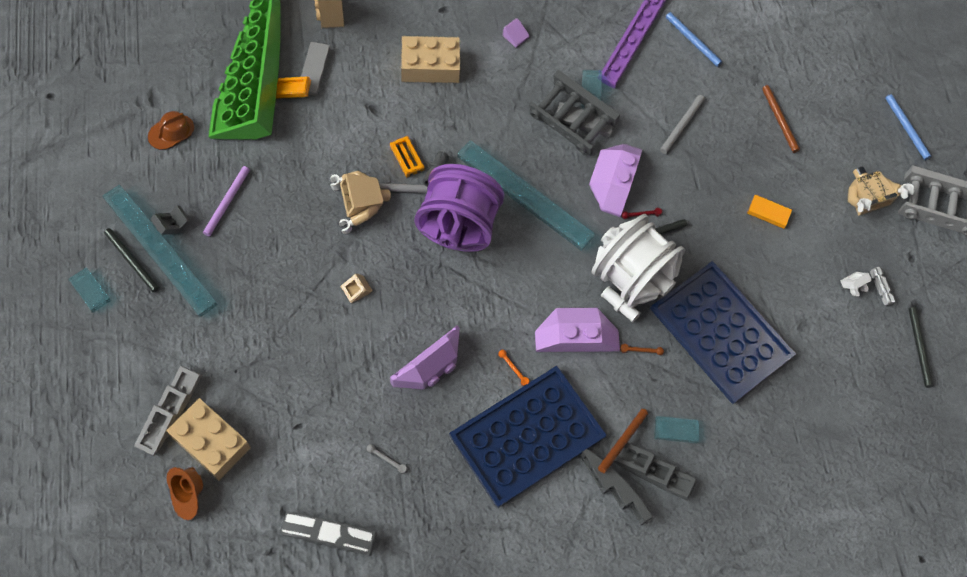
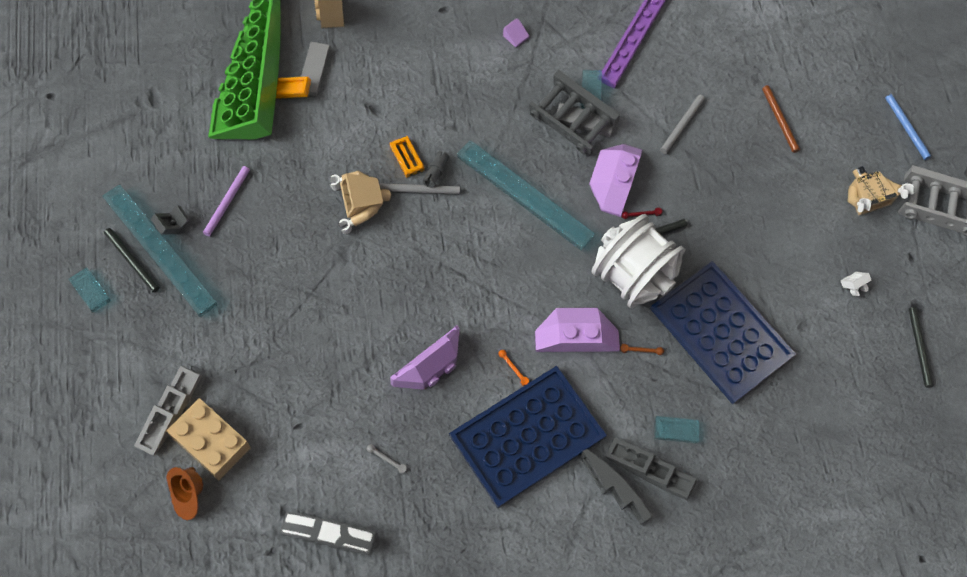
dark orange piece [148,111,194,150] -> none
tan slope [341,274,372,303] -> none
tan brick [401,36,460,83] -> none
medium lavender wheel [414,164,504,252] -> none
dark orange bar [598,409,648,473] -> none
white pin [601,286,641,322] -> none
medium blue bar [666,12,722,67] -> none
light orange tile [747,195,792,229] -> none
light grey axle [870,267,896,306] -> none

